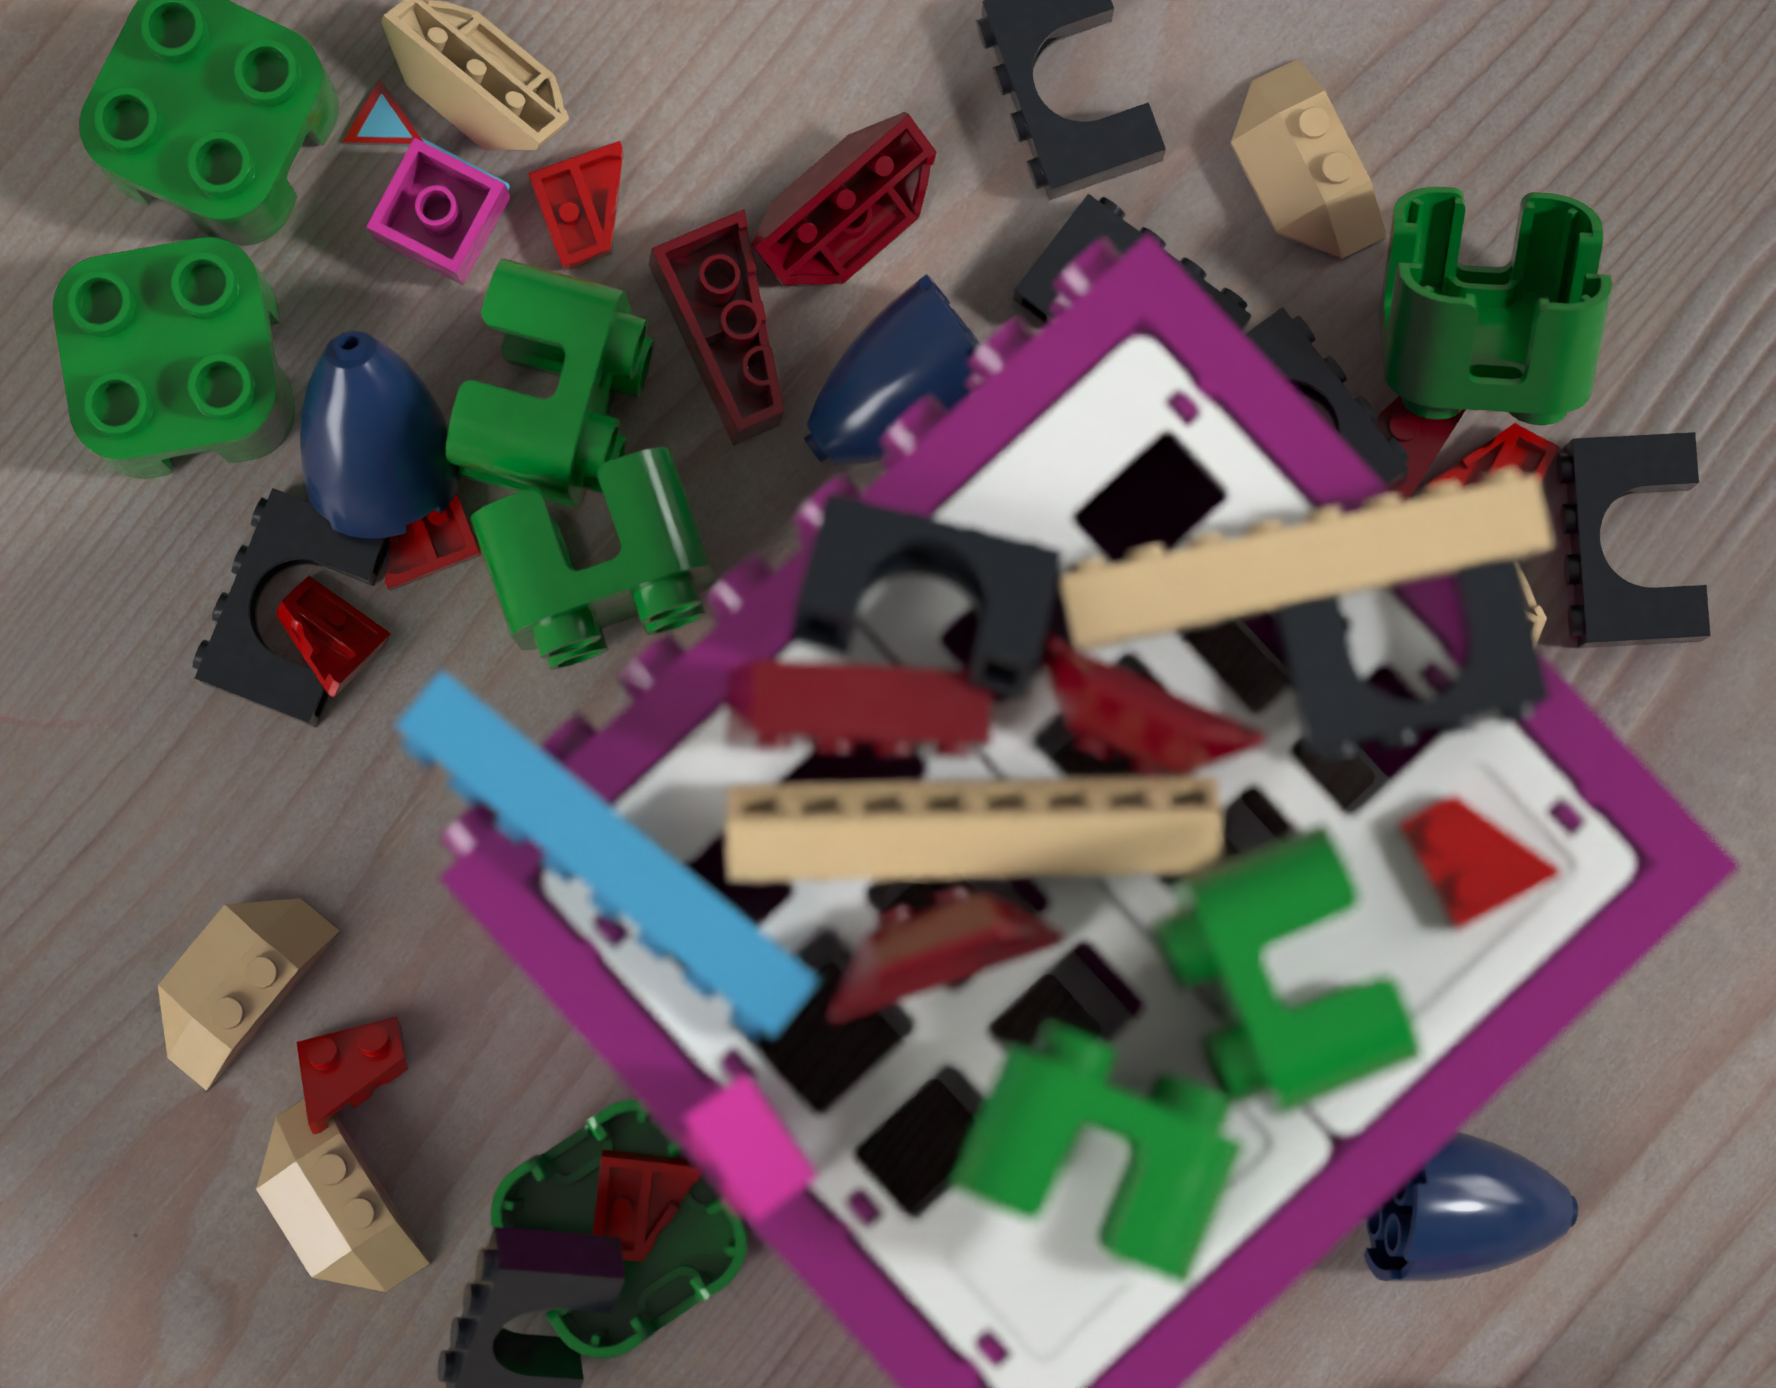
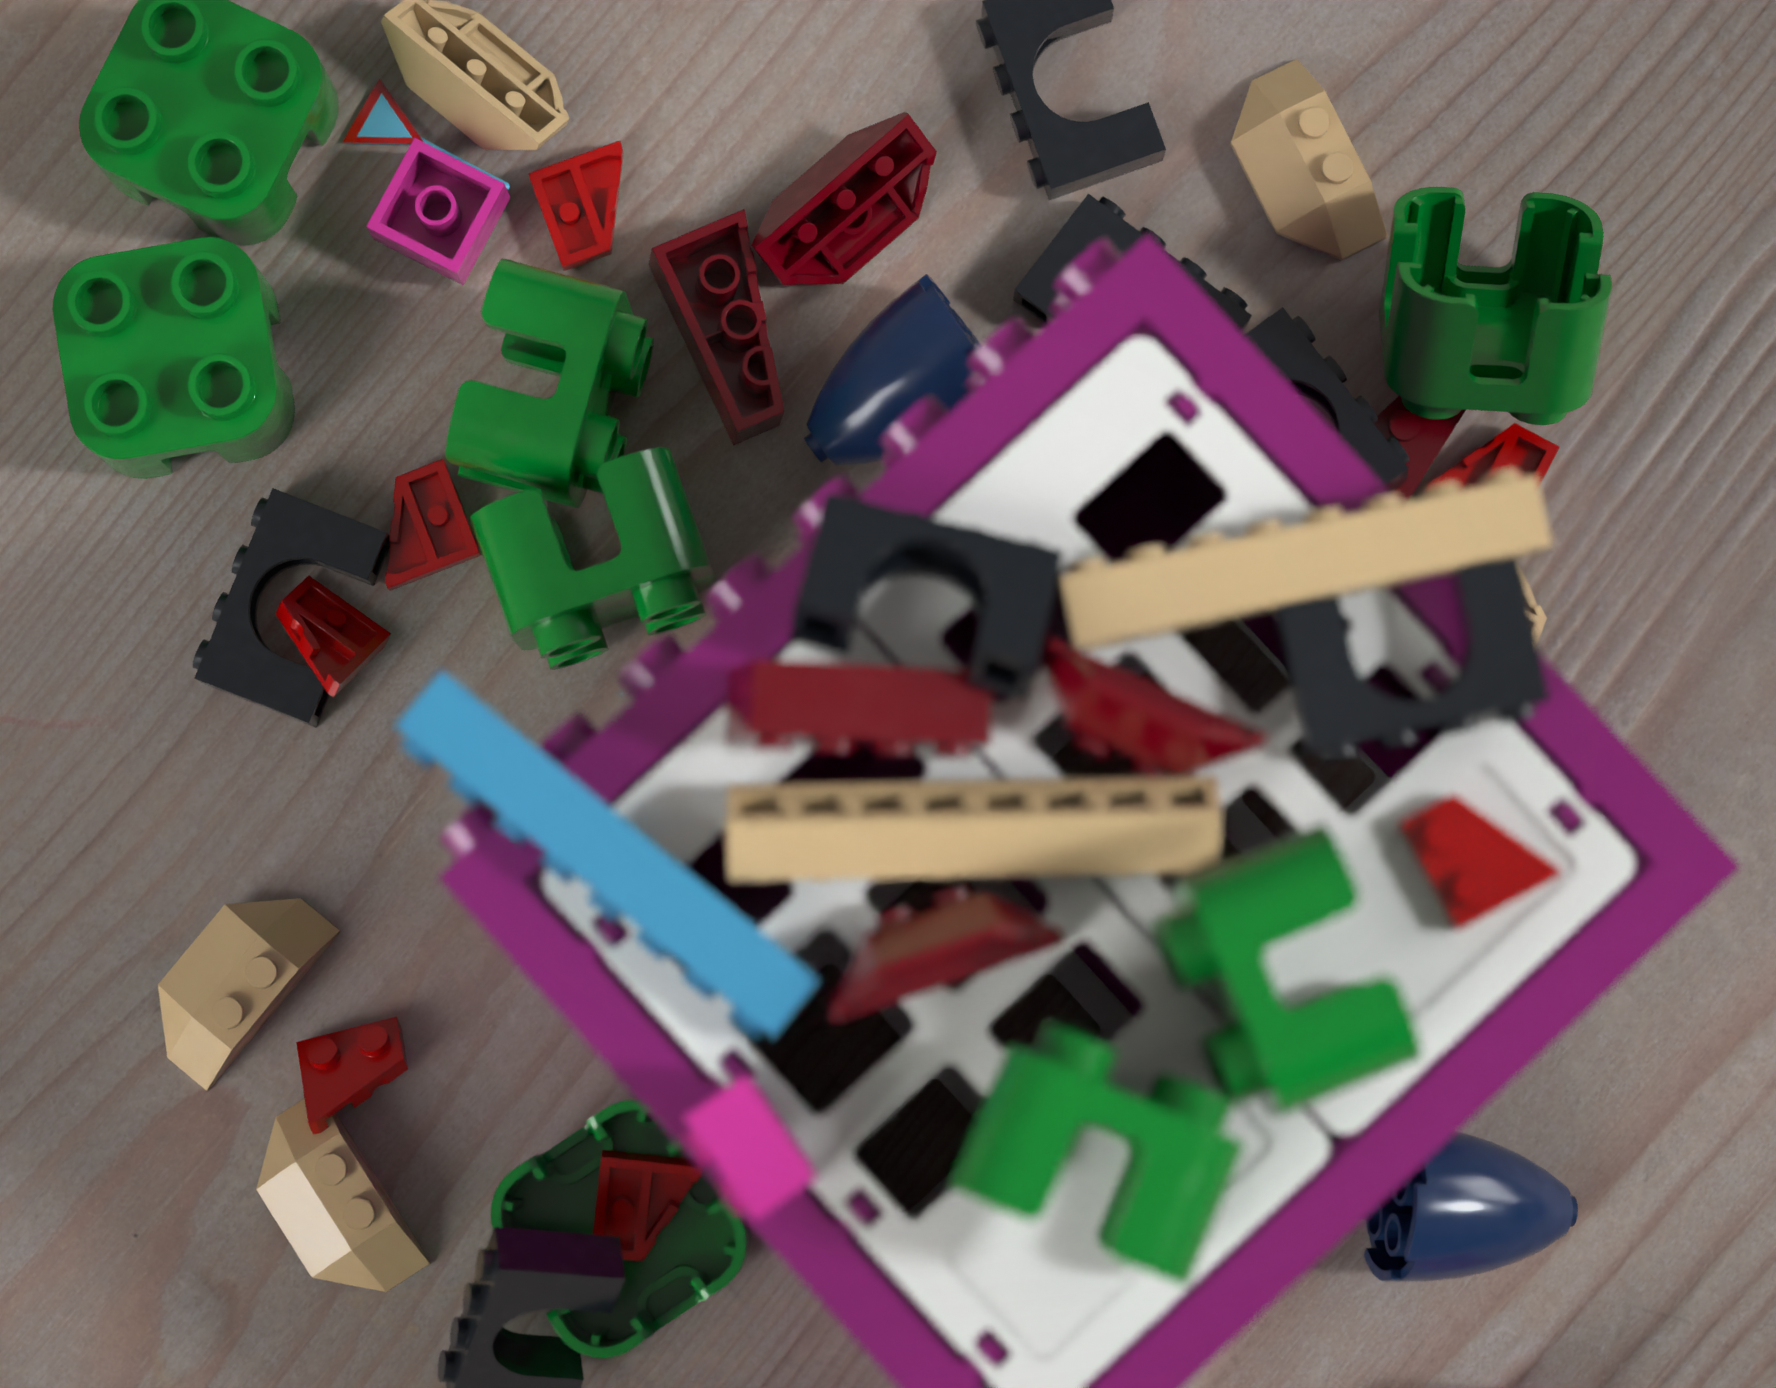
dark blue cylinder [300,331,461,538] -> none
black arch [1557,432,1711,648] -> none

